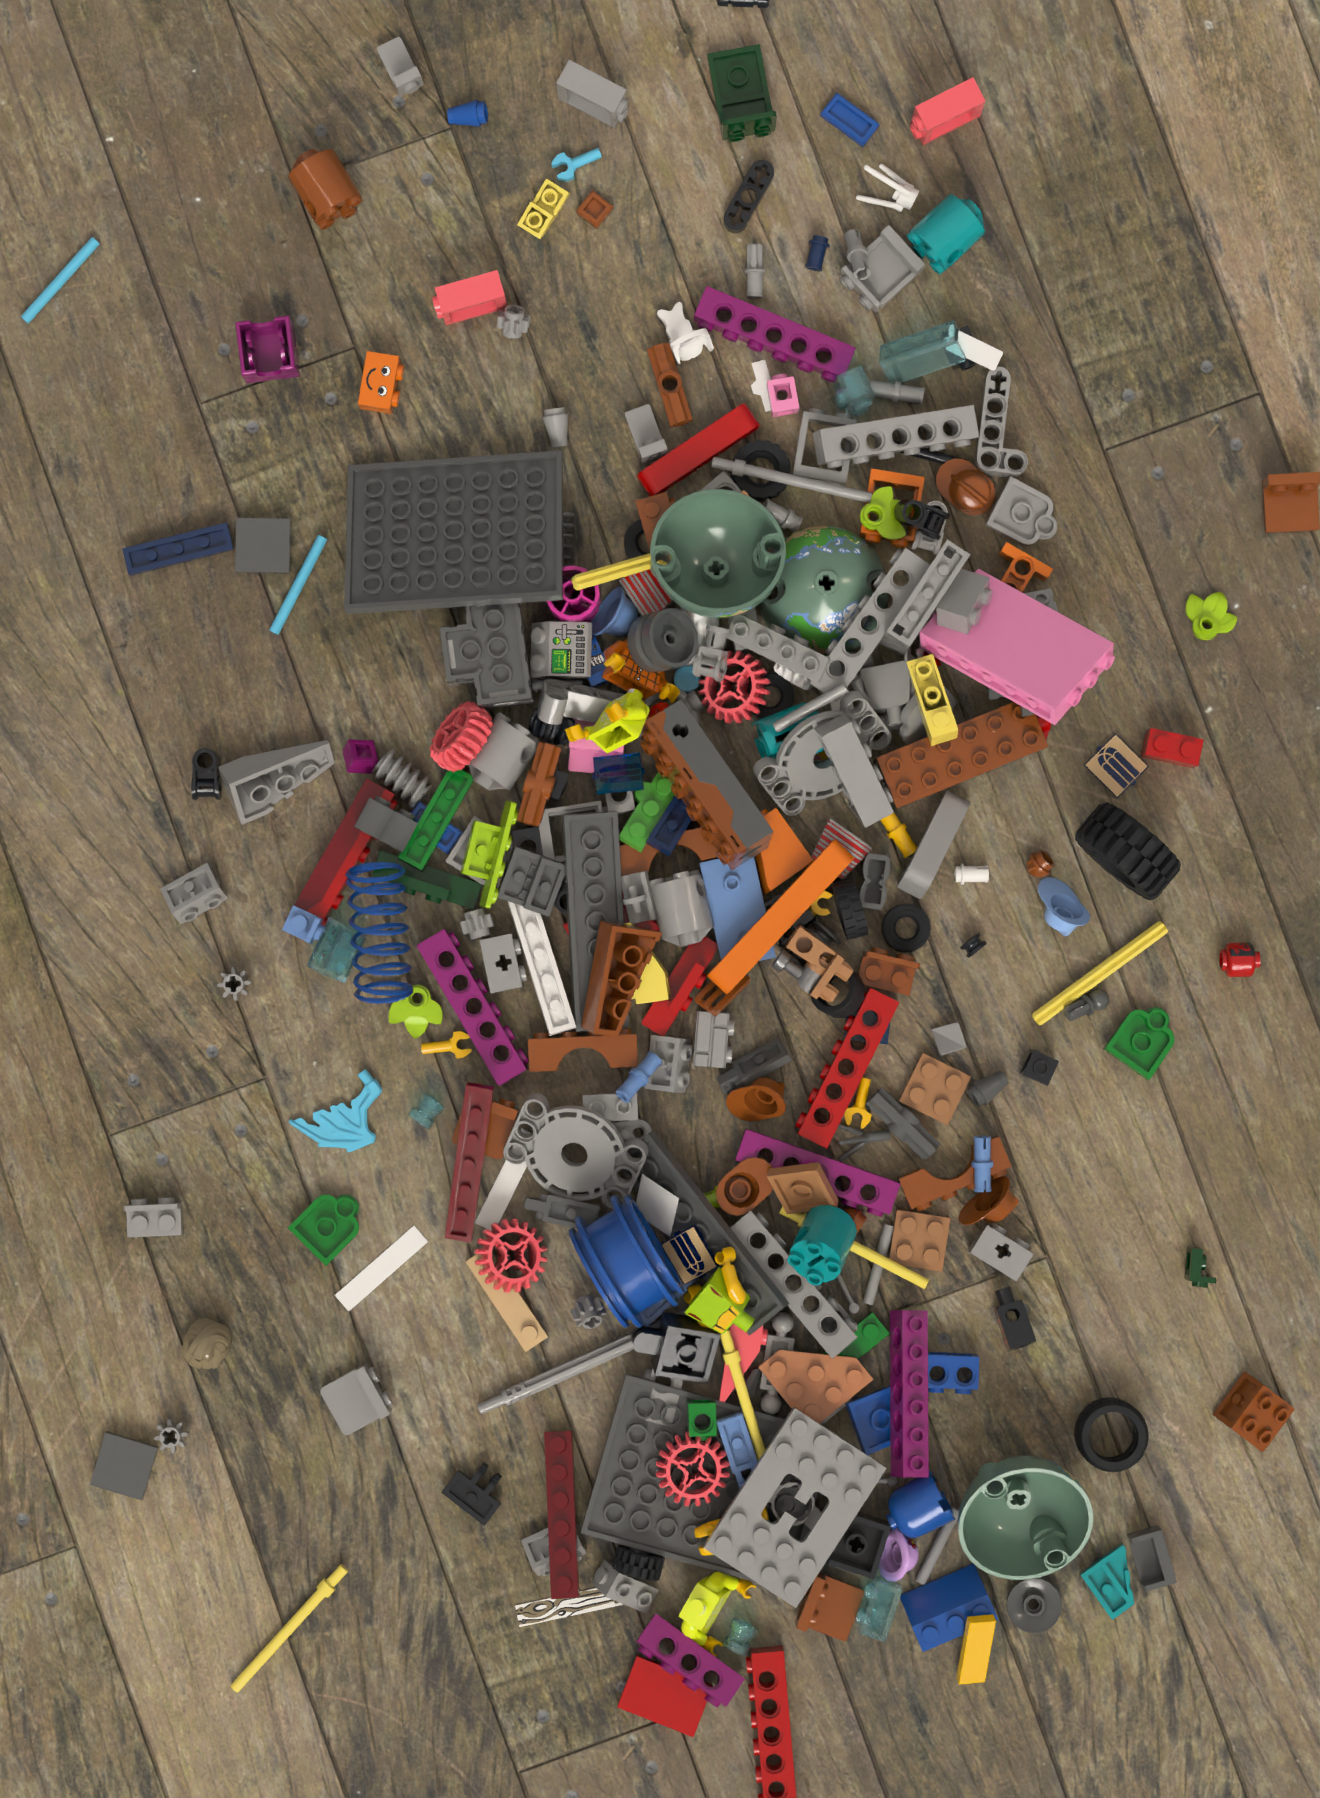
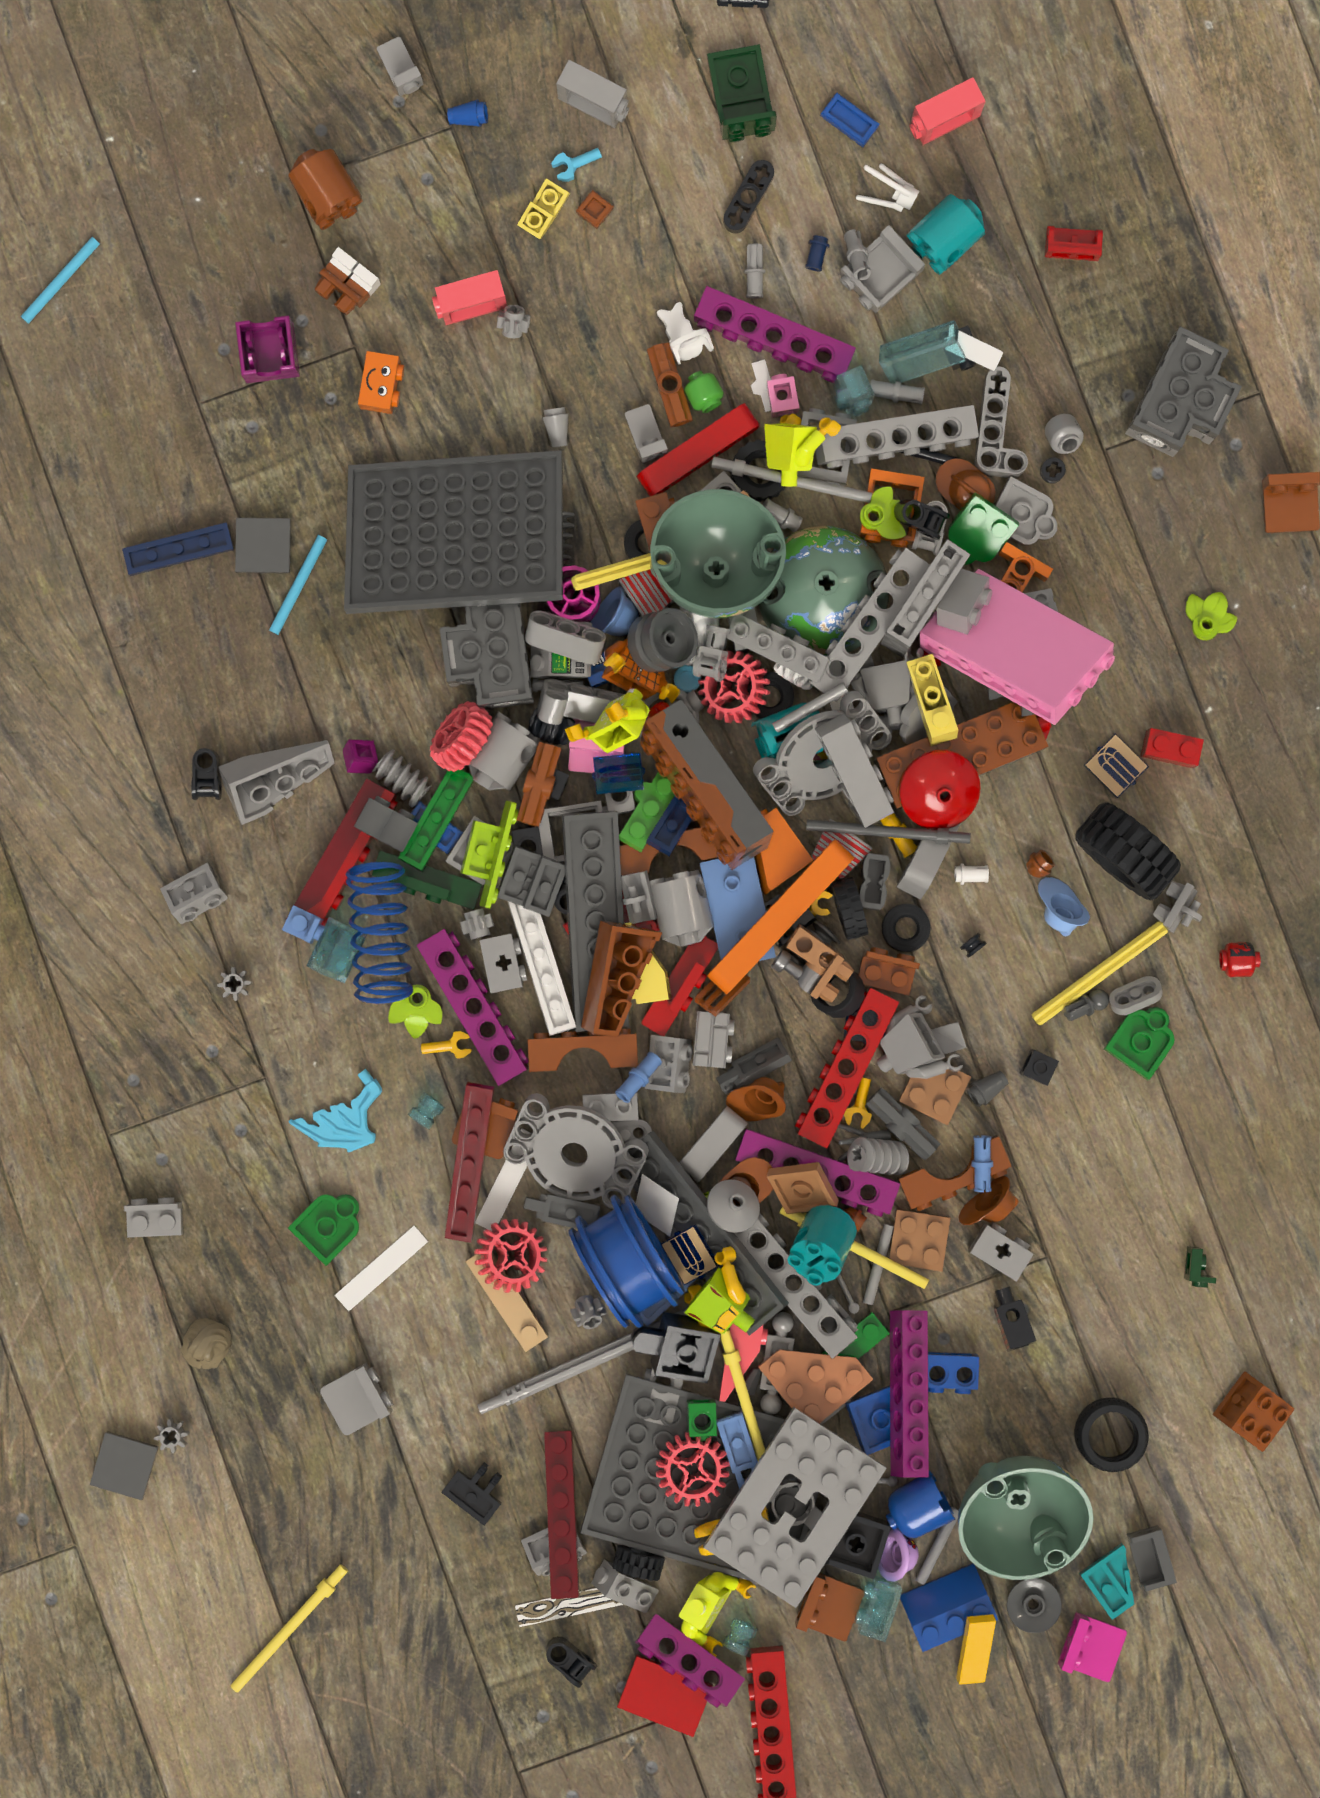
none -> dark orange hips [315,247,381,315]
none -> light grey beam [524,610,606,664]
none -> black piece [546,1636,598,1688]
none -> light grey beam [679,1106,748,1183]
none -> bright green head [684,371,724,413]
none -> light grey dish [707,1179,760,1233]
none -> neon yellow torso [765,413,841,487]
none -> dark grey bar [806,819,971,845]
none -> light grey piece [847,1137,909,1175]
none -> light grey torso [877,995,963,1079]
none -> red dish [899,750,981,830]
none -> green plate [948,492,1019,565]
none -> black bush [1040,457,1066,484]
none -> red hinge [1045,226,1103,261]
none -> light grey head [1045,414,1084,454]
none -> dark pink bracket [1058,1612,1127,1682]
none -> light grey plate [1109,976,1163,1015]
none -> dark grey piece [1125,326,1242,457]
none -> light grey hips [1153,881,1202,934]

